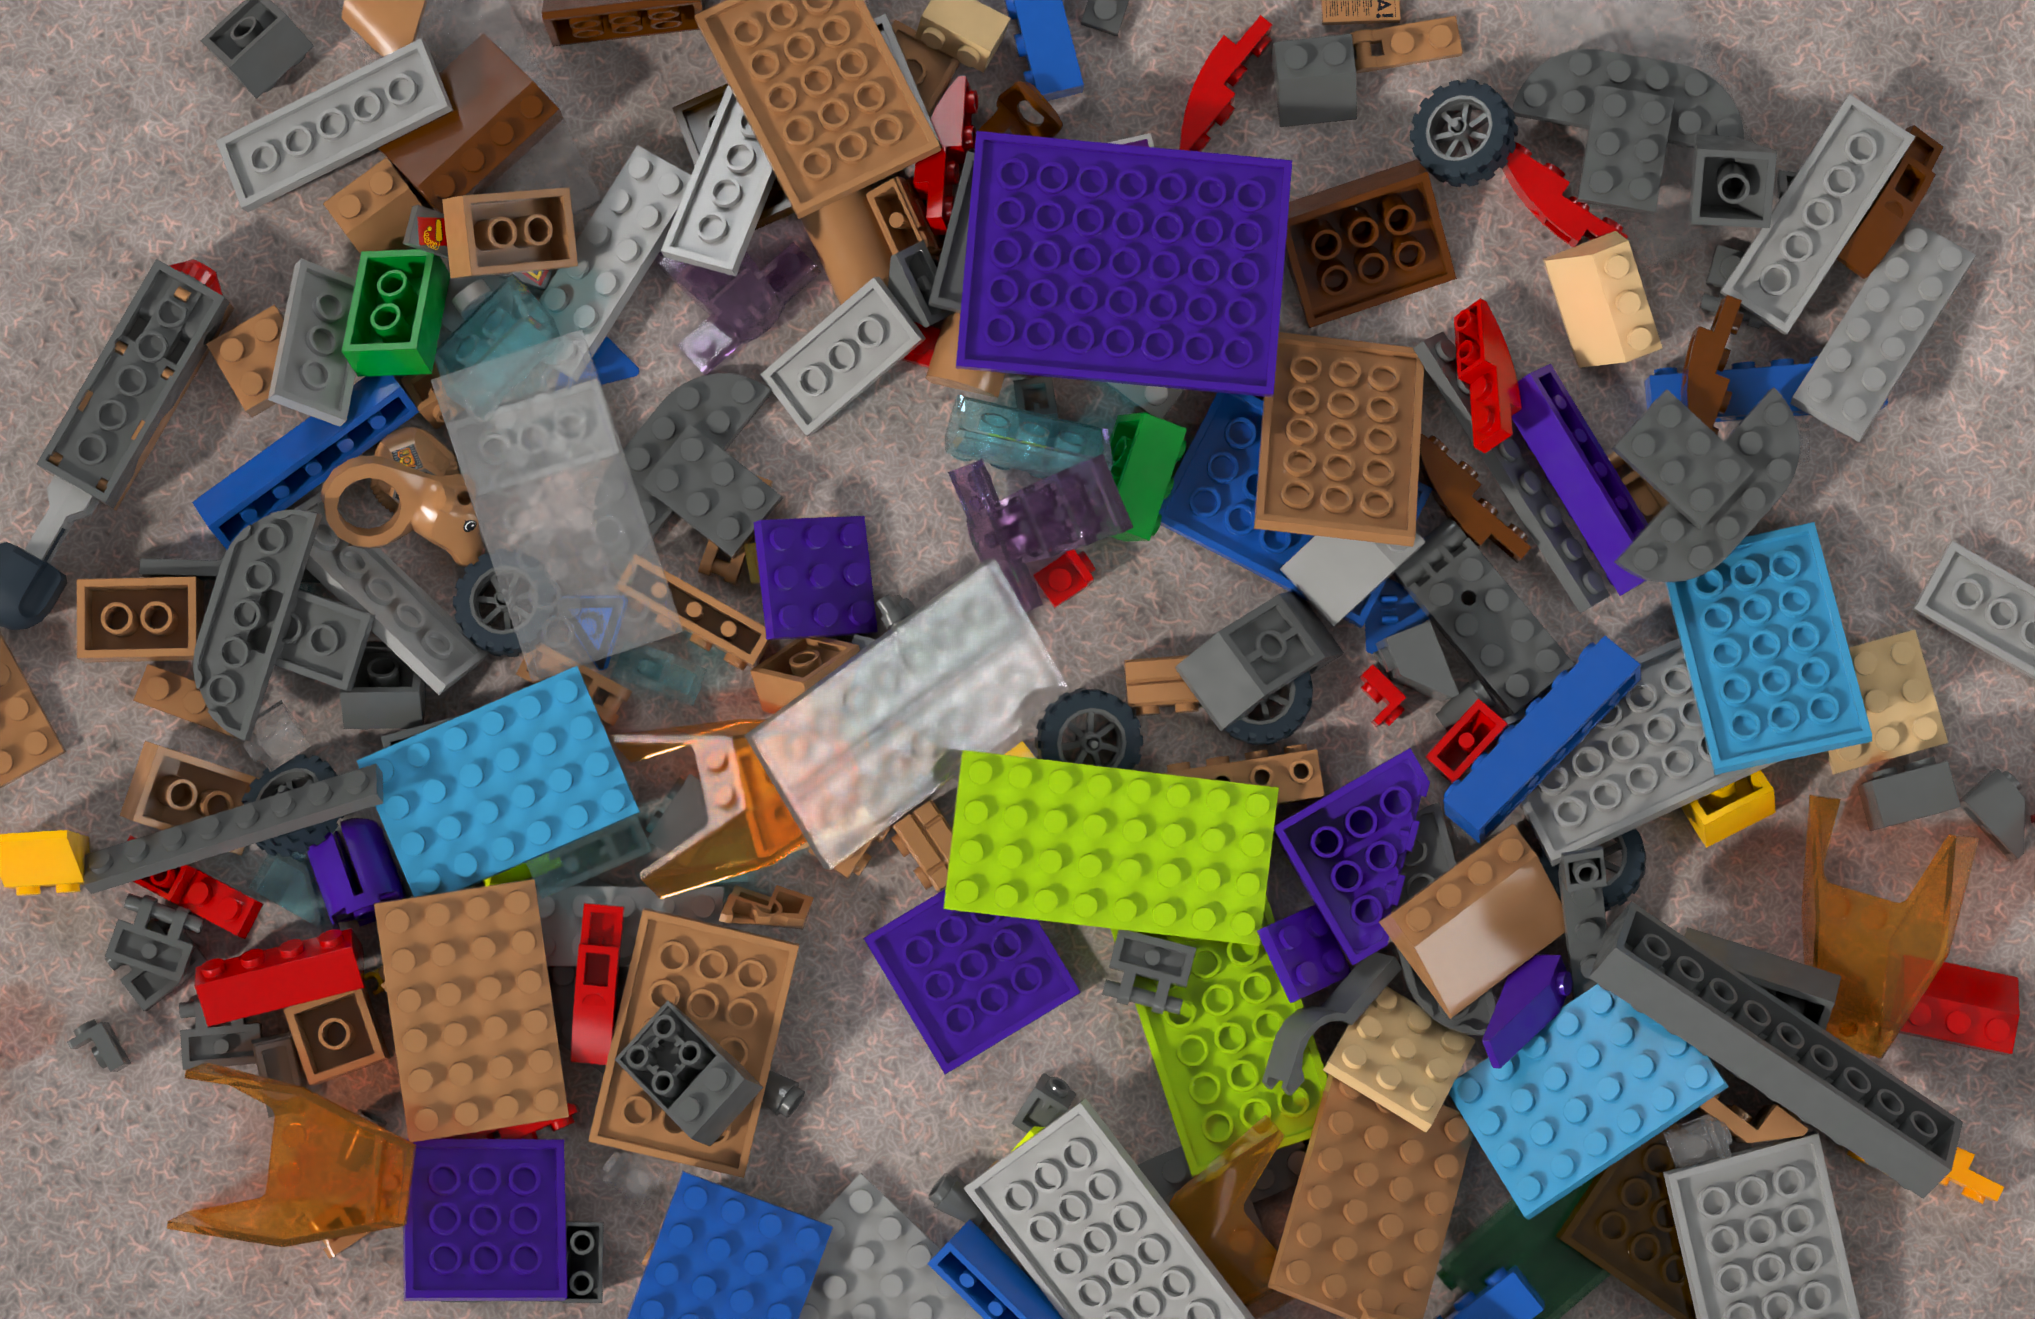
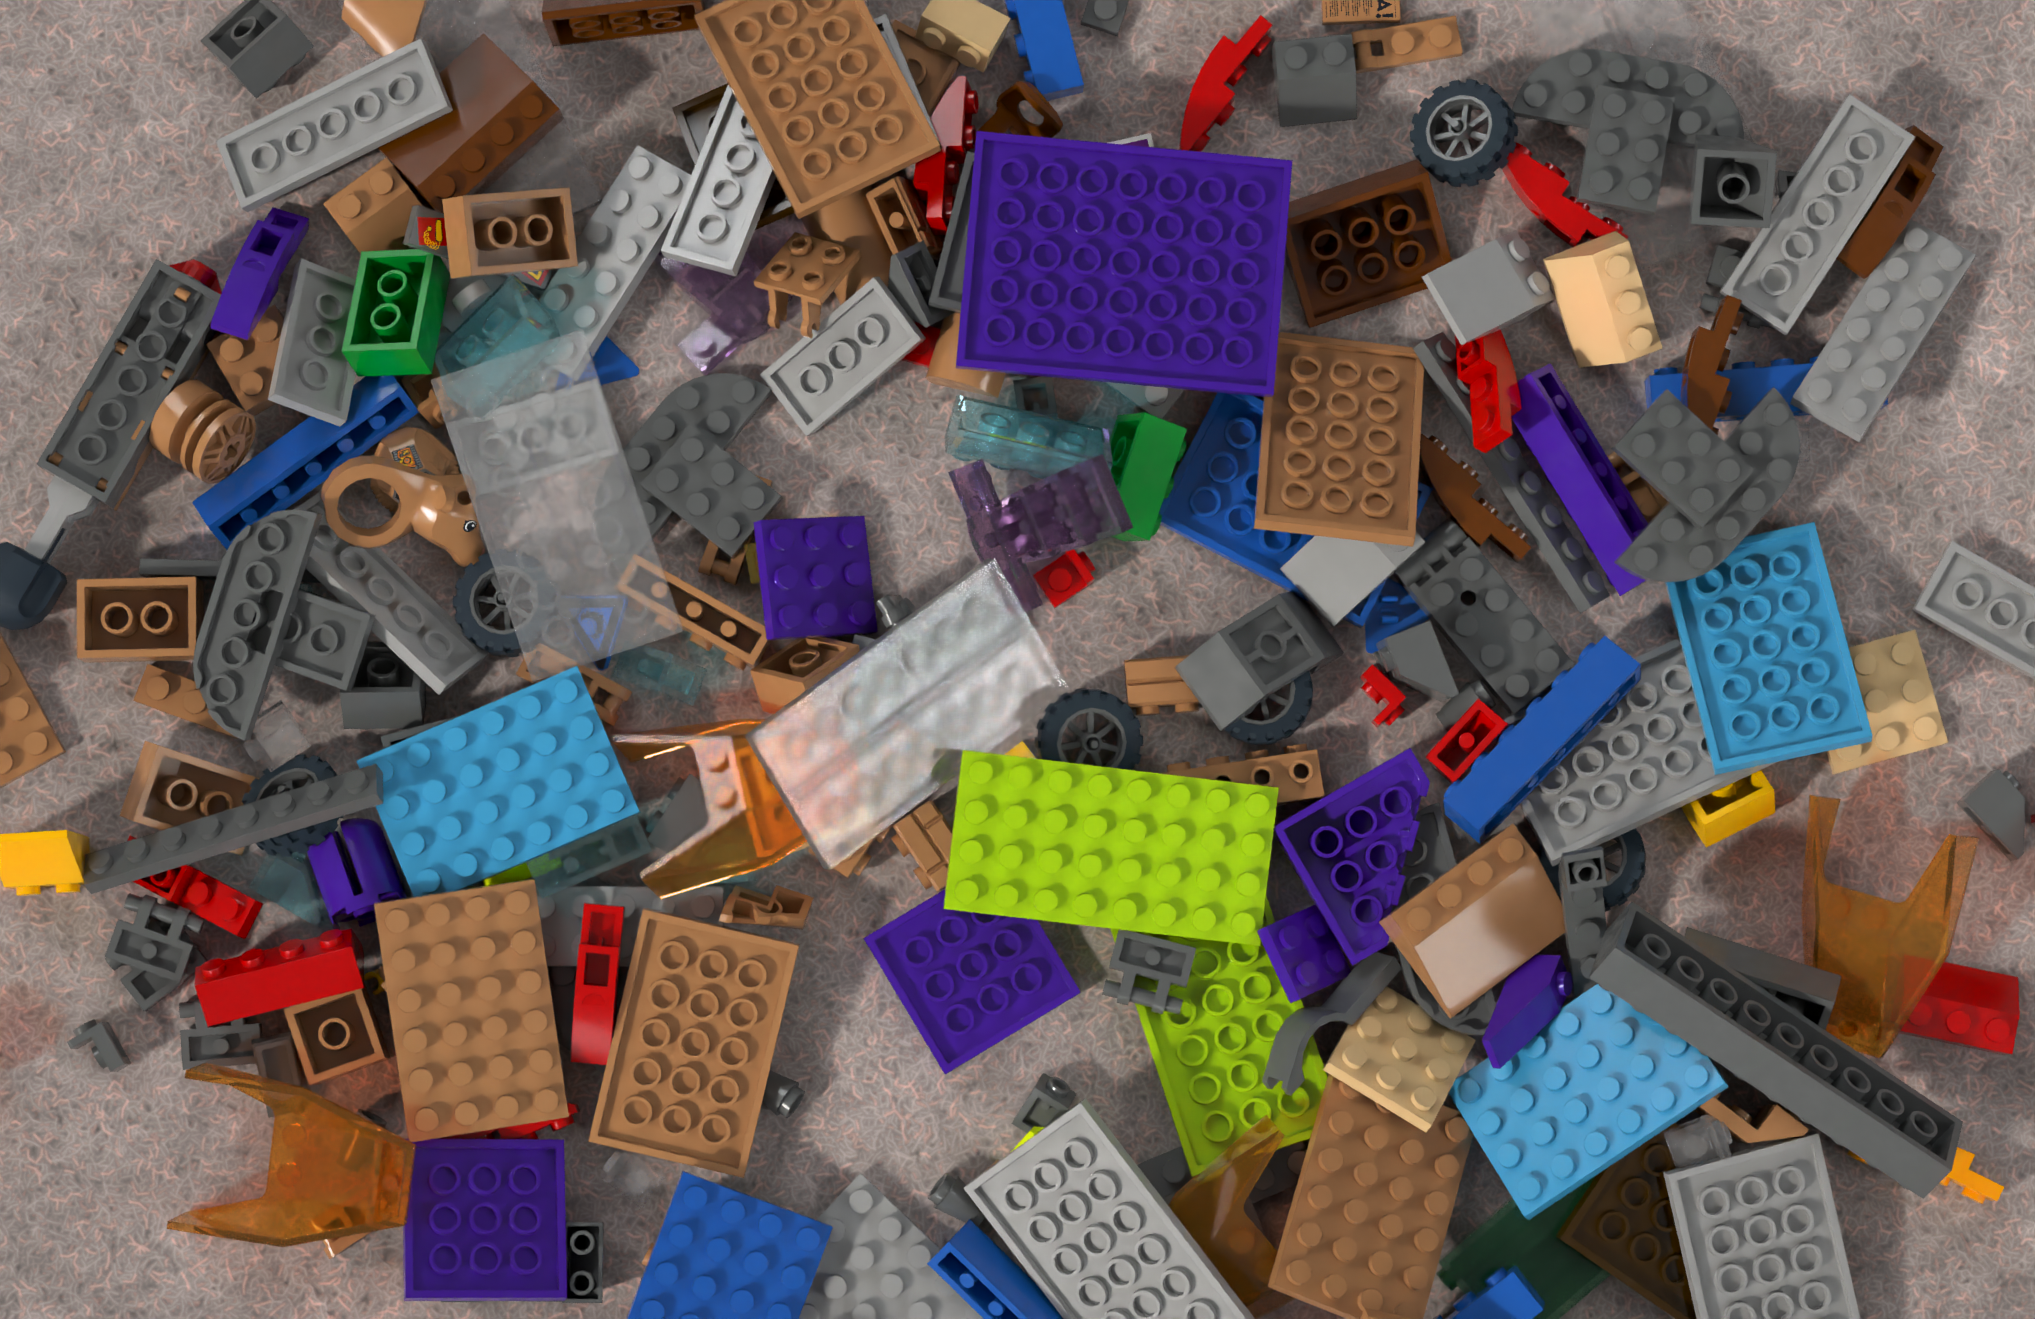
dark grey slope [614,1000,763,1147] -> none
dark grey brick [1857,756,1961,832] -> none
none -> medium nougat wheel [149,379,256,484]
none -> dark purple slope [211,207,309,340]
none -> medium nougat plate [754,232,862,338]
none -> light grey slope [1422,231,1555,346]

